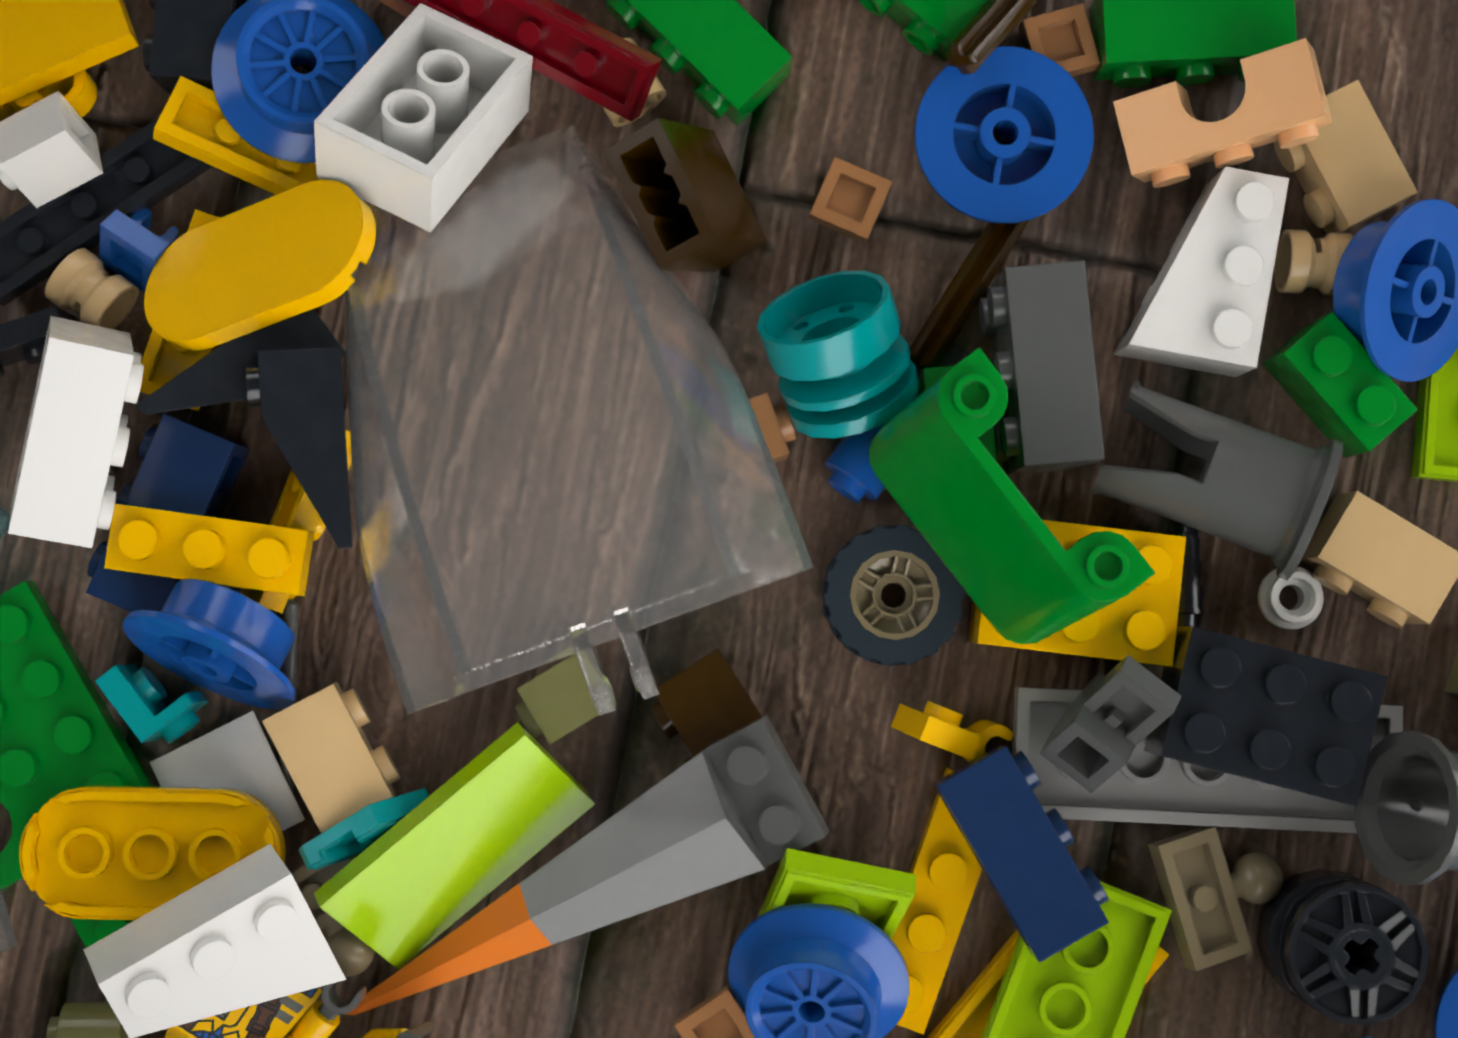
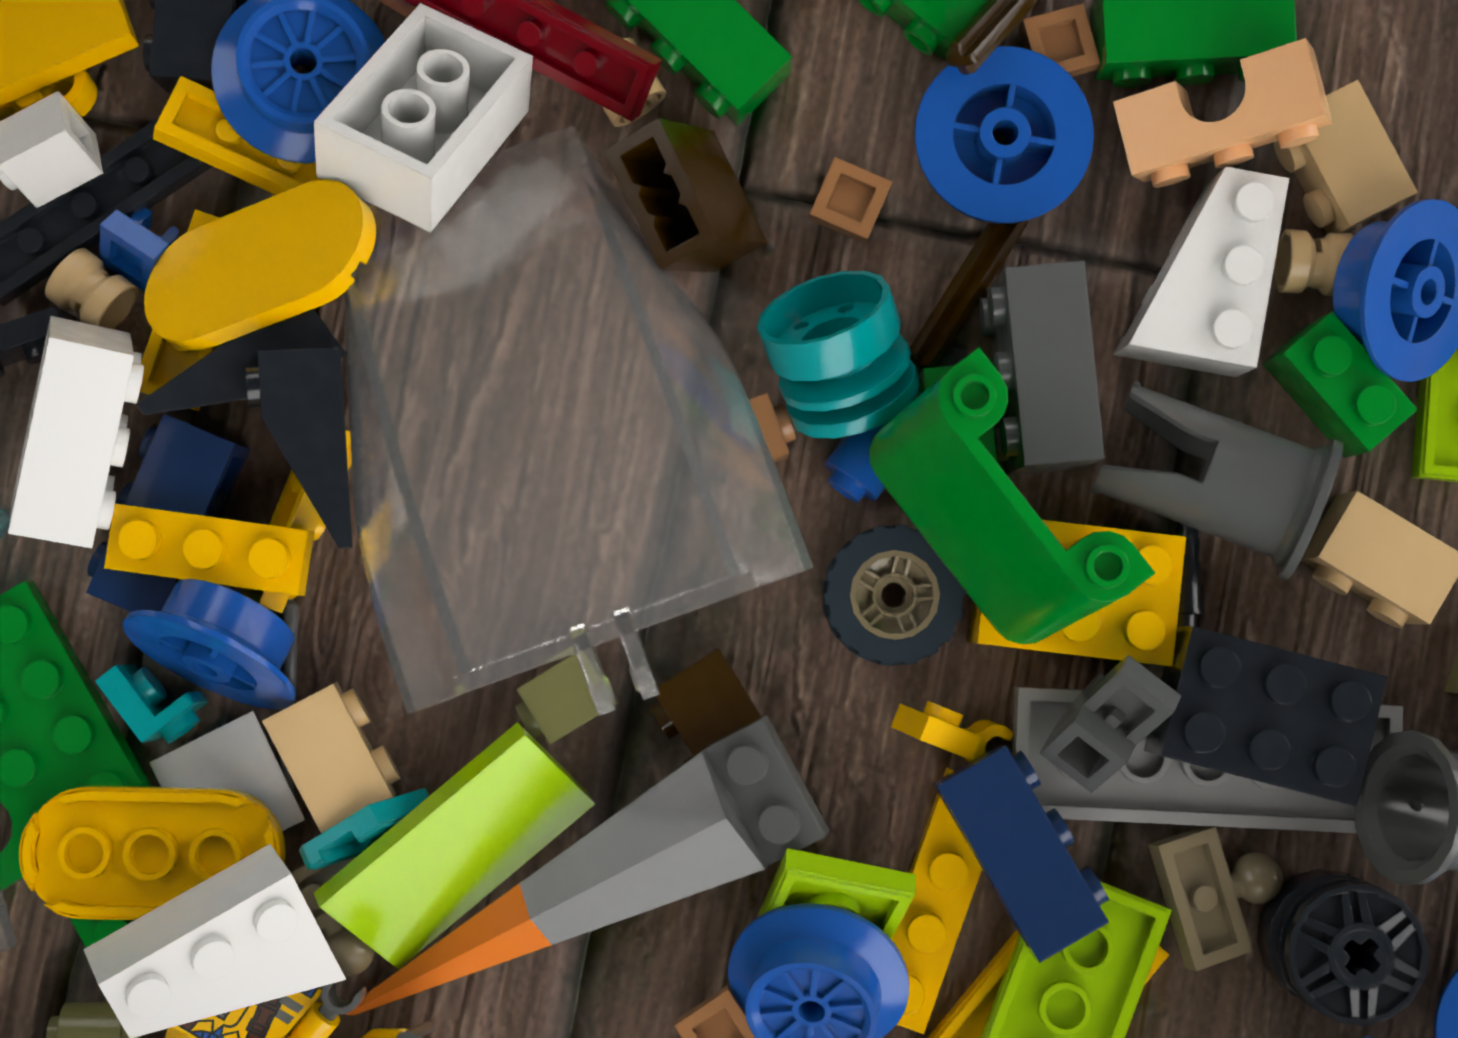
white plate [1258,566,1324,629] -> none

